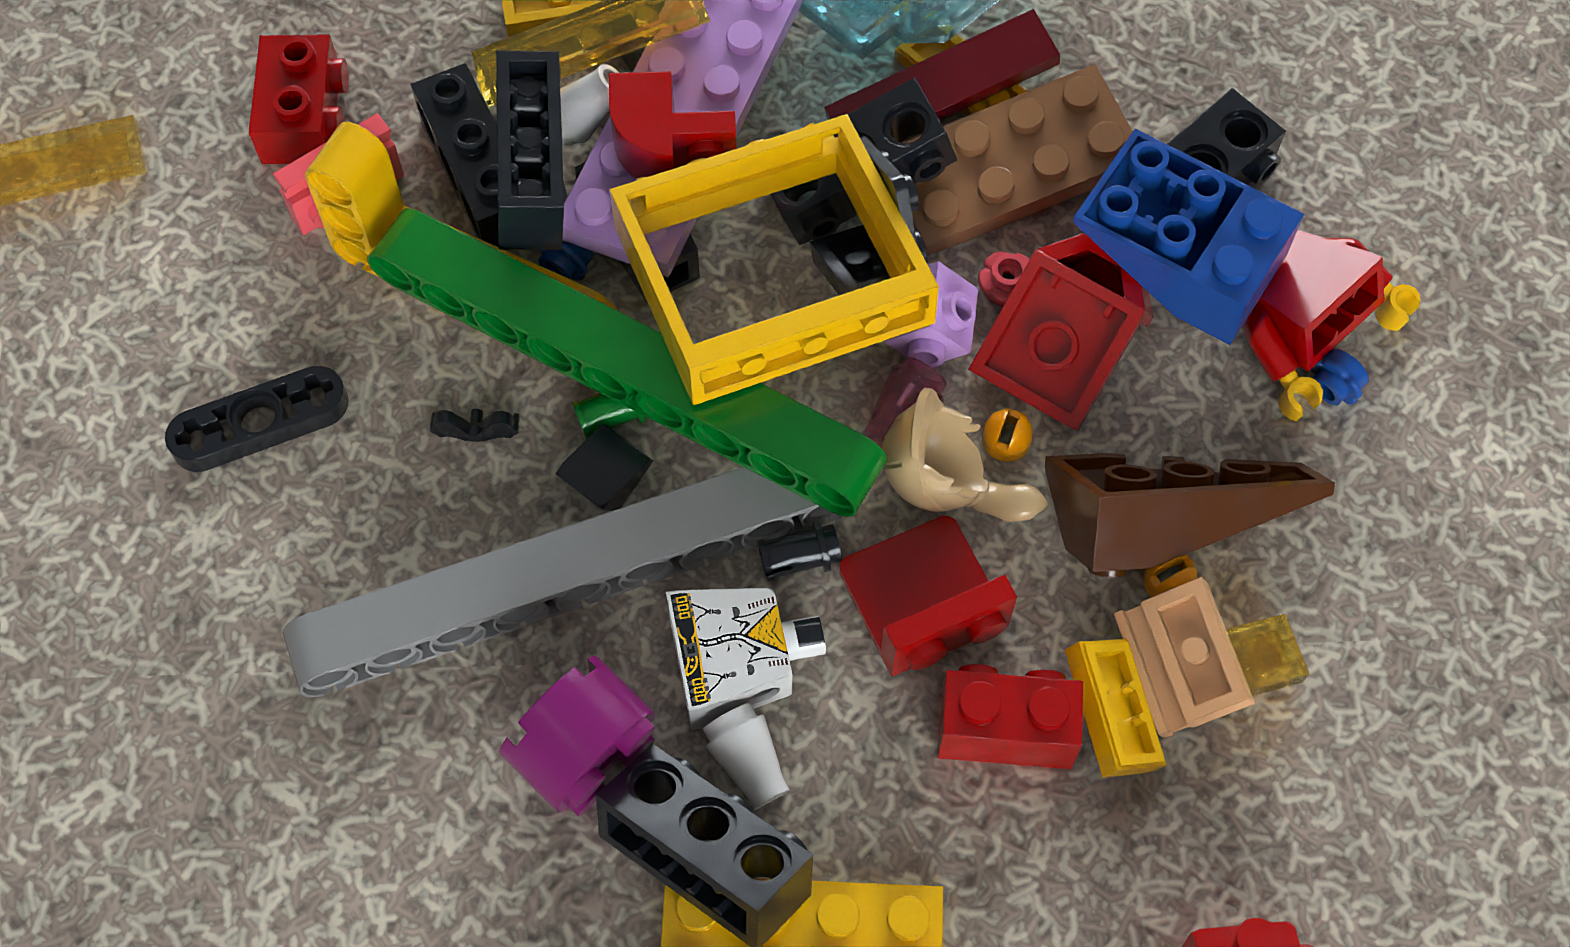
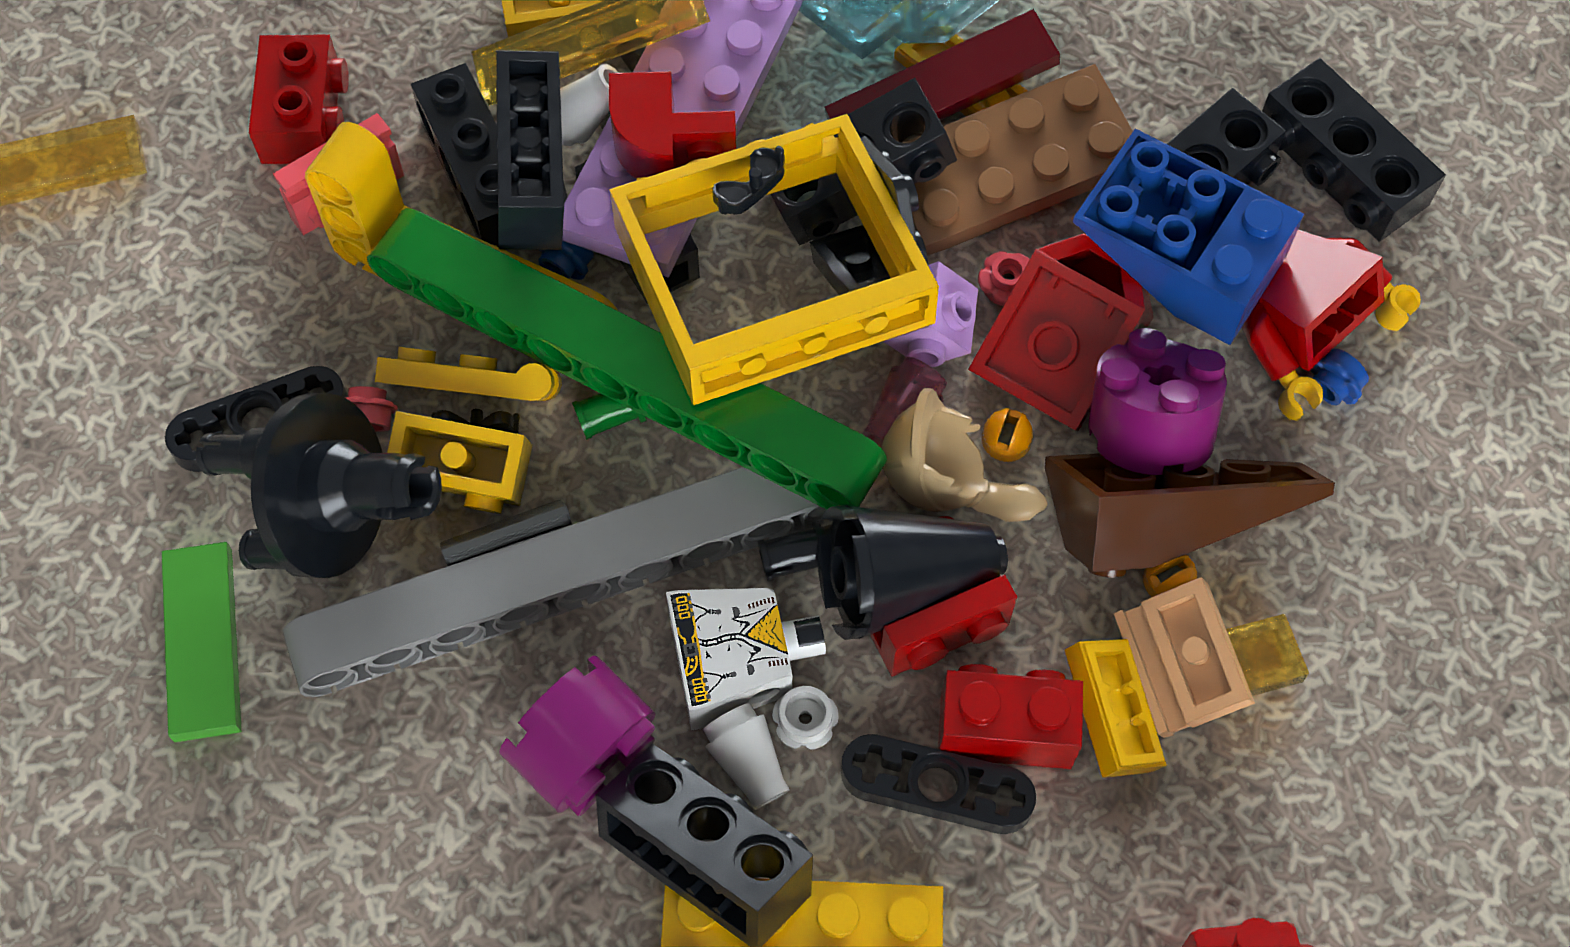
black slope [555,424,654,511] -> none
none -> bright green tile [162,542,242,742]
none -> black piece [196,393,442,578]
none -> coral plate [344,386,398,432]
none -> yellow plate [375,347,562,401]
none -> yellow brick [387,411,533,514]
none -> dark grey slope [440,500,572,566]
none -> black piece [712,146,785,215]
none -> white plate [772,686,839,750]
none -> black cone [817,505,1008,640]
none -> black beam [841,734,1036,834]
none -> magenta brick [1088,328,1227,475]
none -> black brick [1262,58,1446,242]

